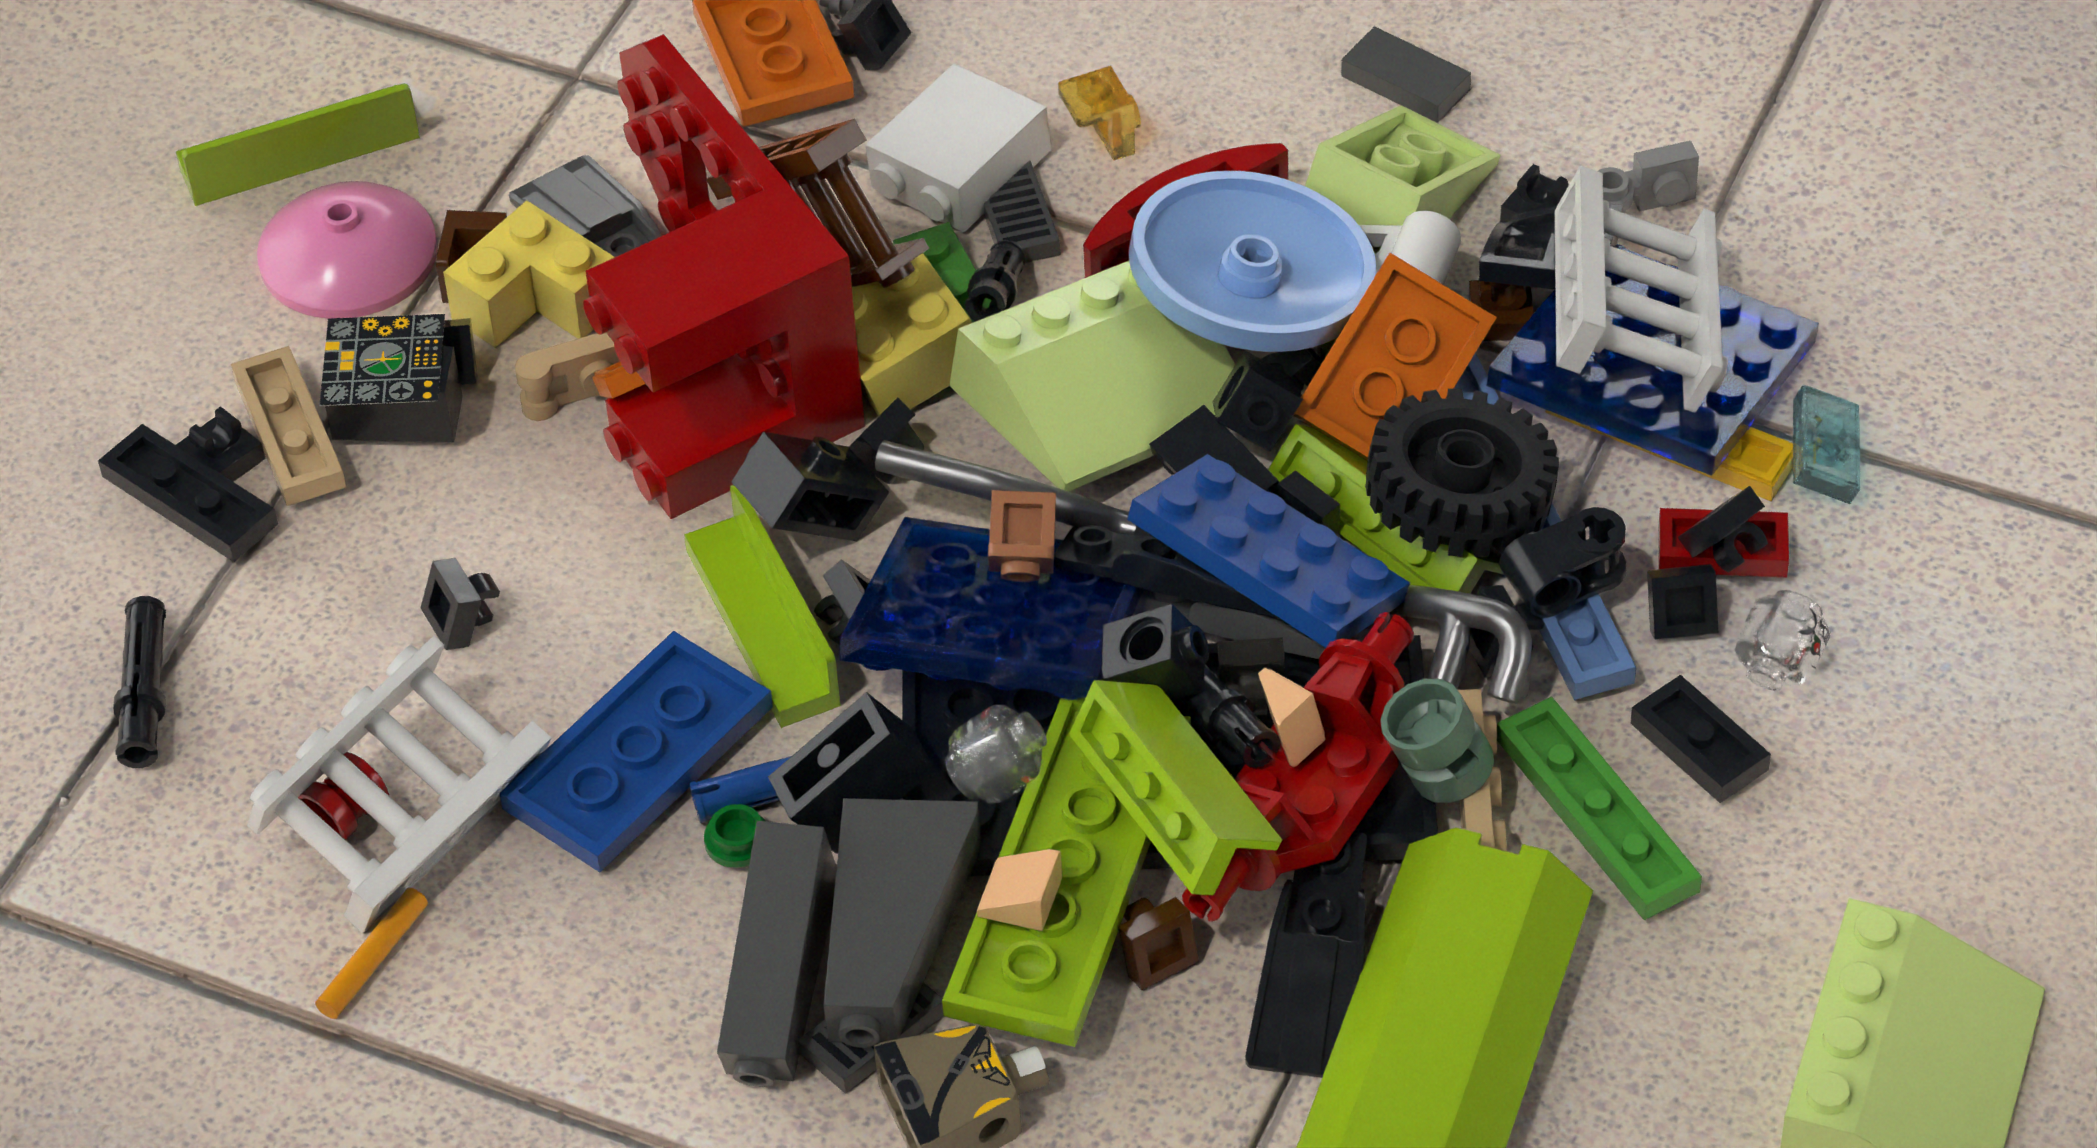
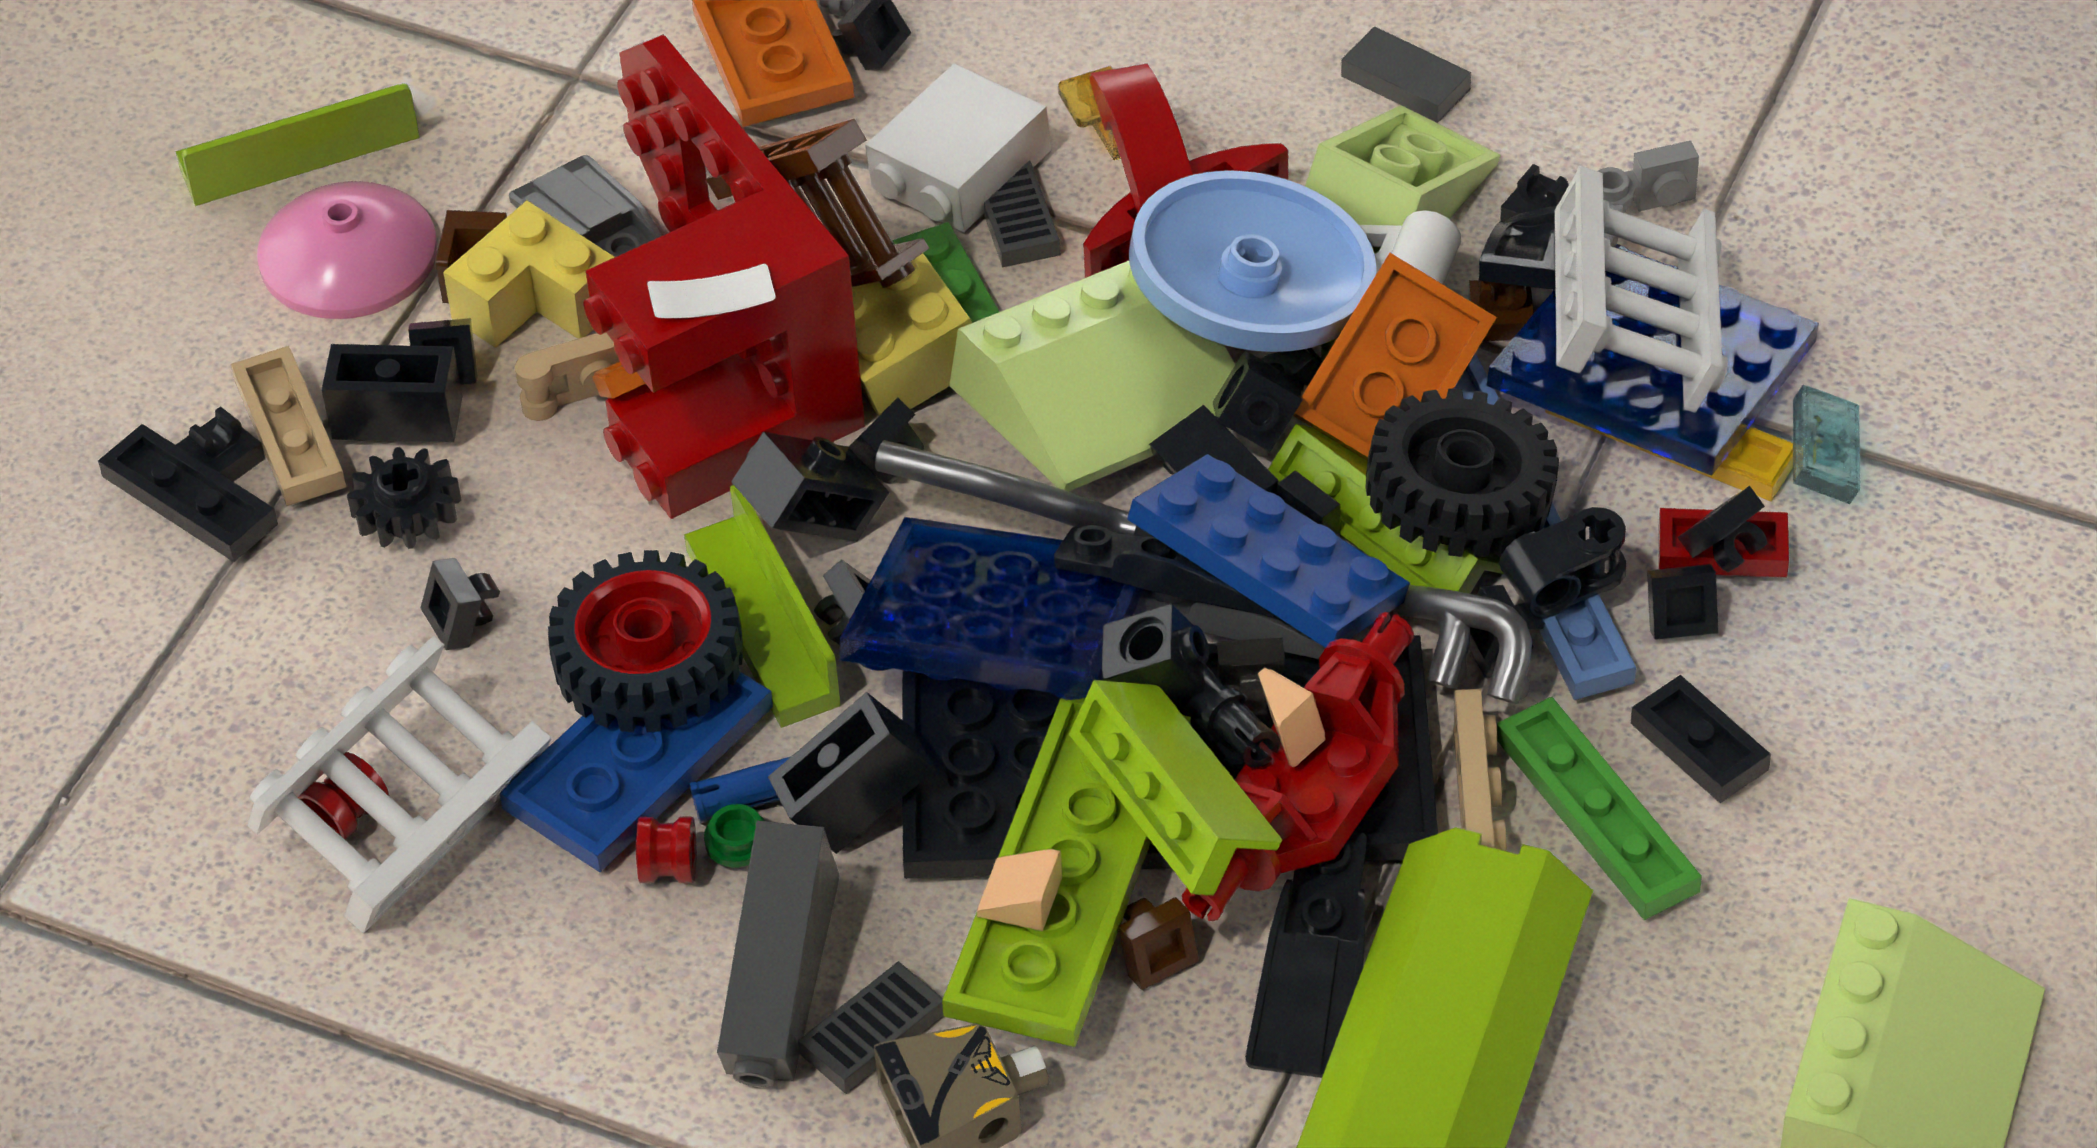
black pin [113,596,166,768] -> none
light orange piece [315,888,428,1019] -> none
sticker [319,314,445,406] -> none
dark grey slope [823,798,981,1047] -> none
clear head [945,705,1047,804] -> none
black pin [965,240,1026,322] -> none
nougat bracket [988,490,1056,582] -> none
sand green wheel [1380,679,1494,803] -> none
clear head [1734,590,1831,691] -> none
none -> black gear [347,447,461,549]
none -> wheel [548,550,743,733]
none -> red wheel [636,816,697,884]
none -> white sticker [647,264,776,318]
none -> red slope [1089,63,1193,214]

